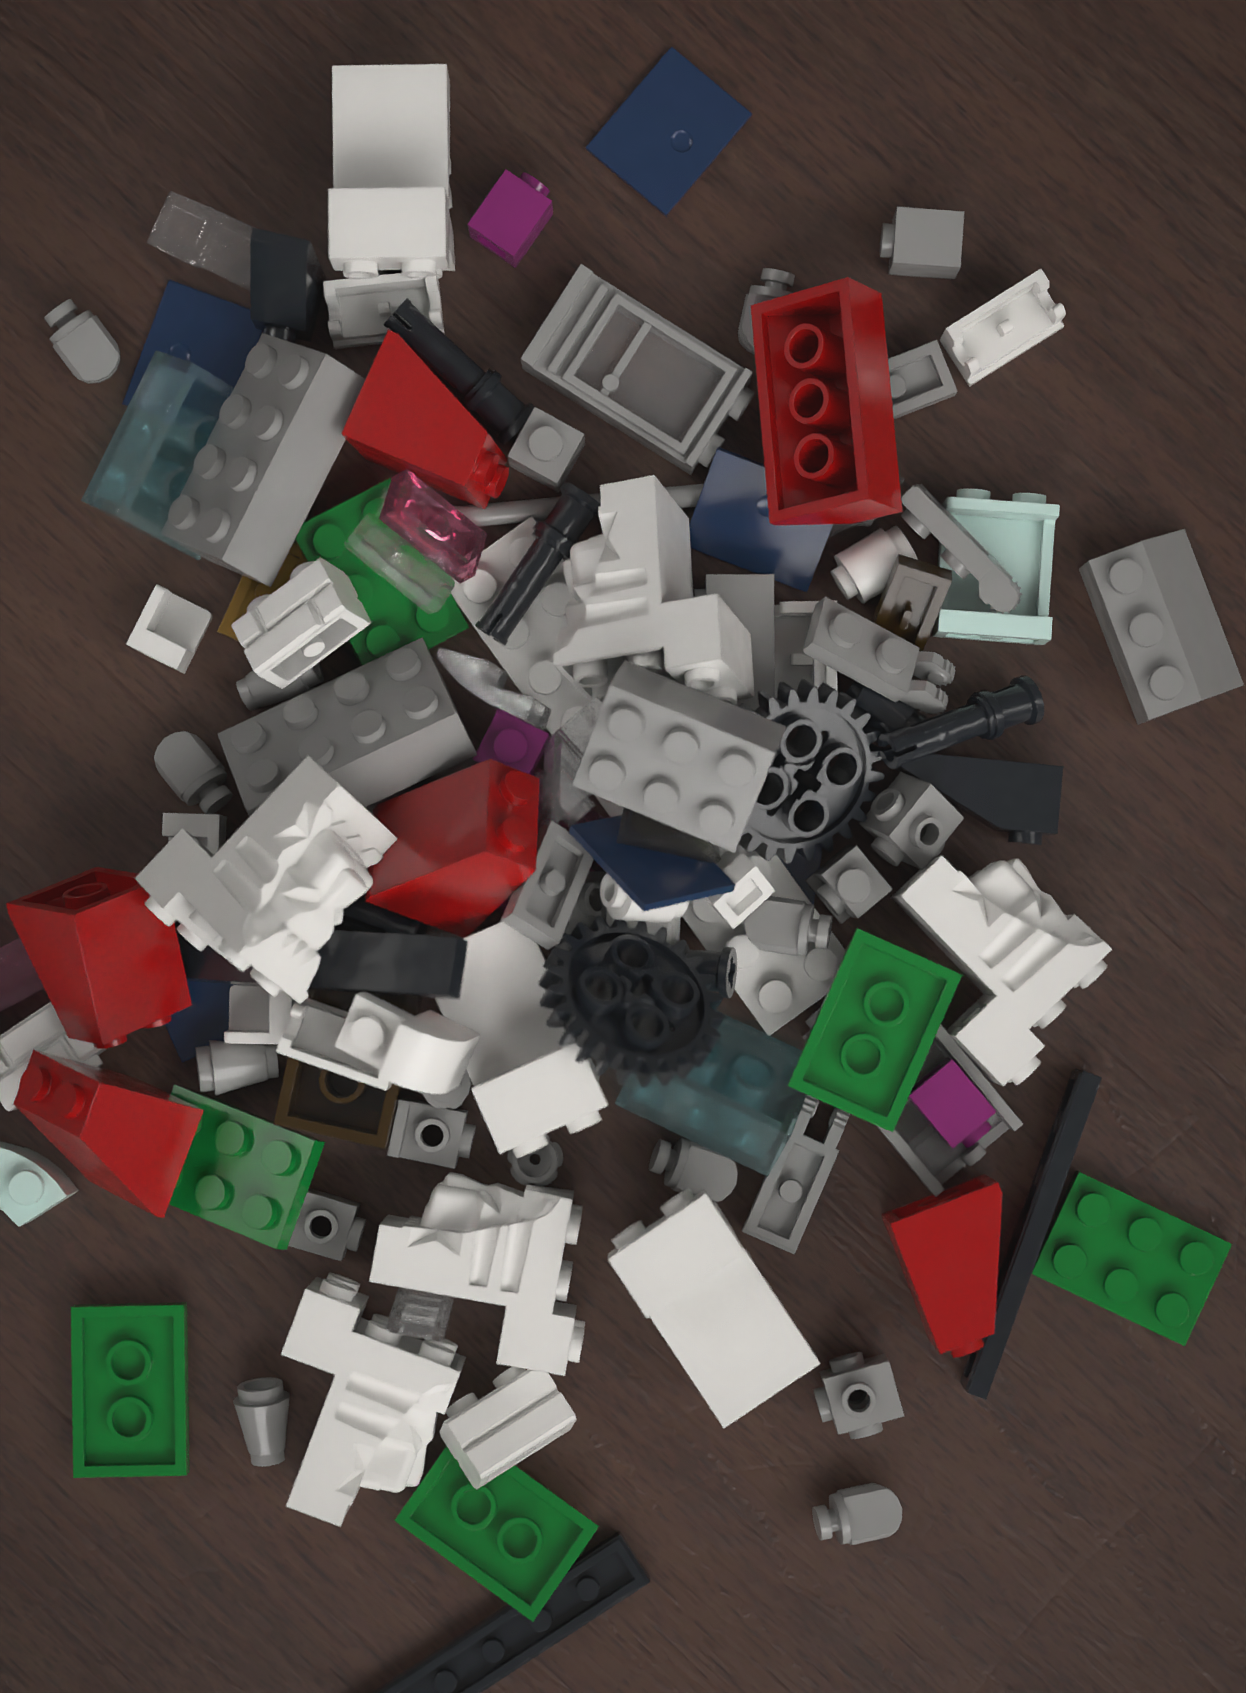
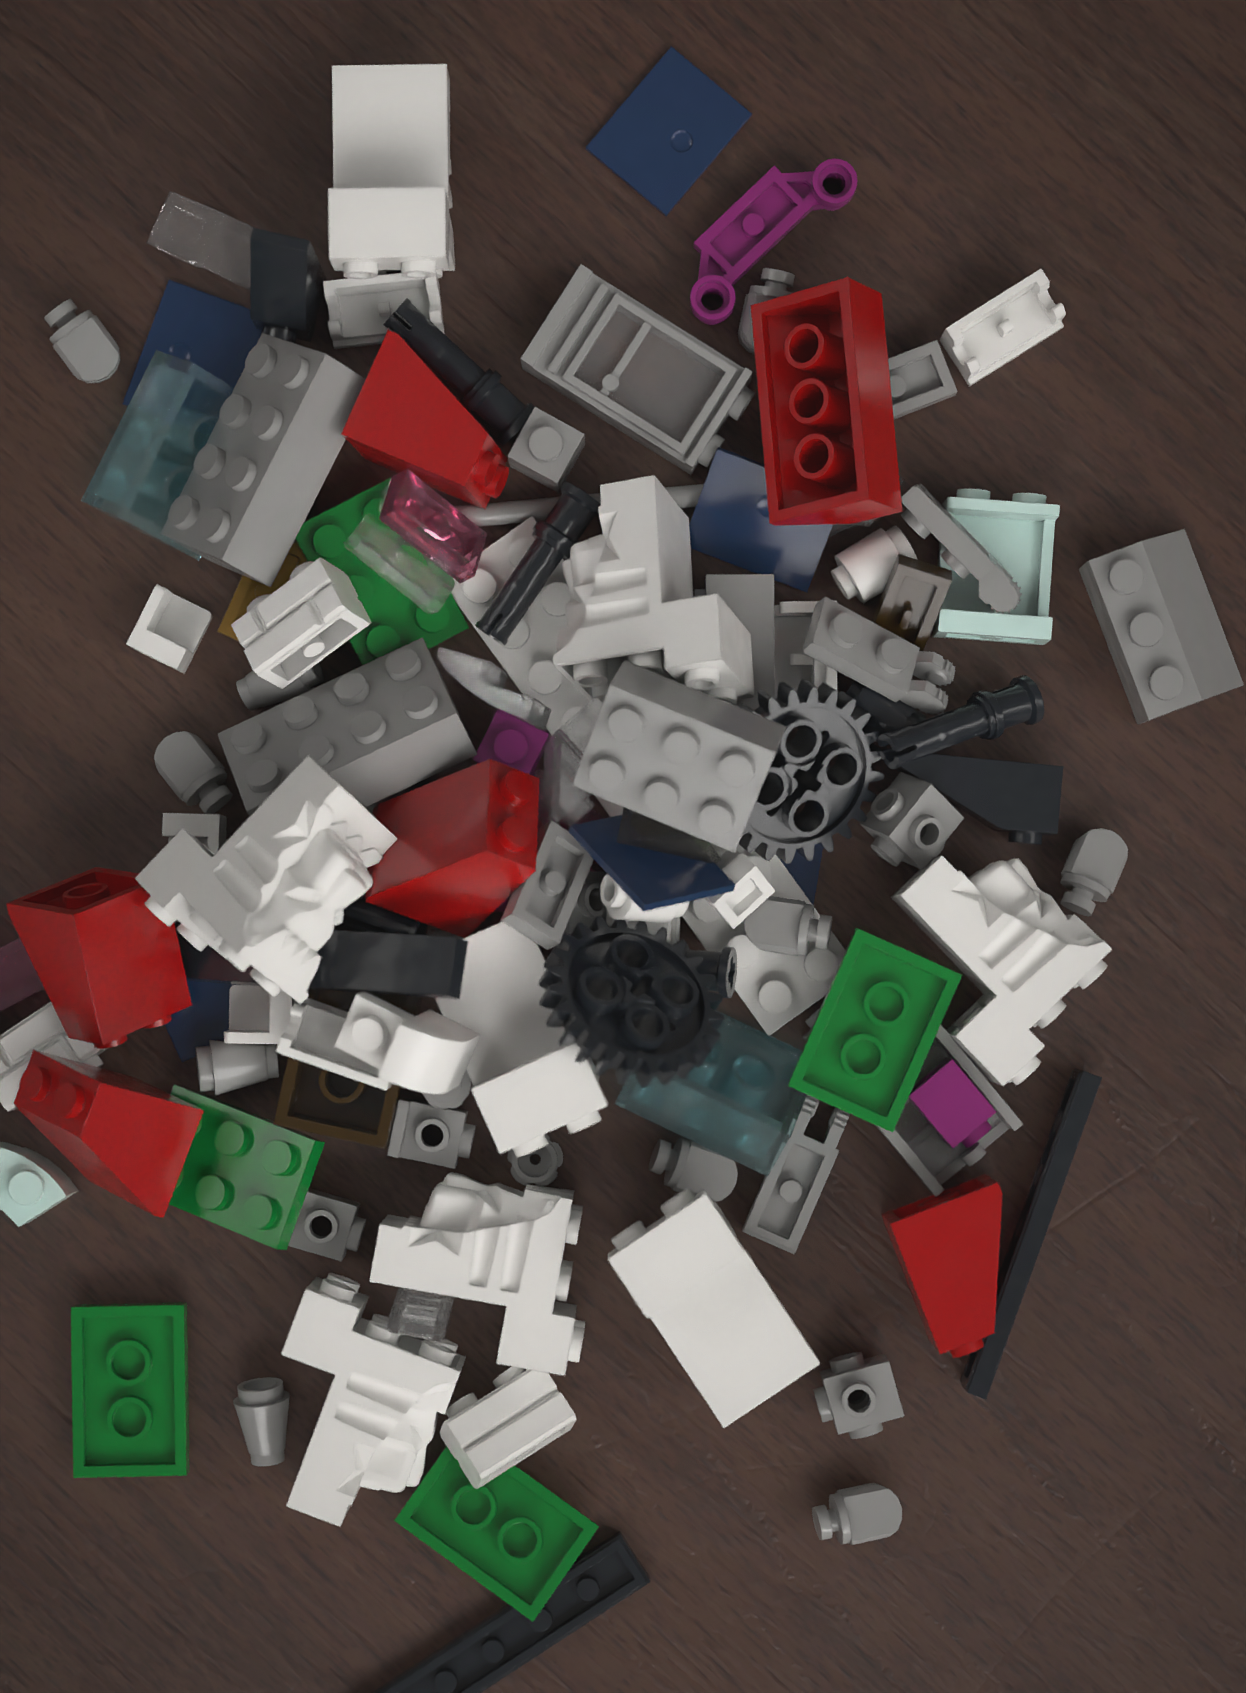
magenta brick [467,169,553,268] -> none
light grey brick [805,845,892,924] -> none
light grey brick [880,207,965,279] -> none
green plate [1032,1170,1232,1346] -> none
none -> magenta plate [690,158,858,325]
none -> light grey arm [1060,828,1128,916]

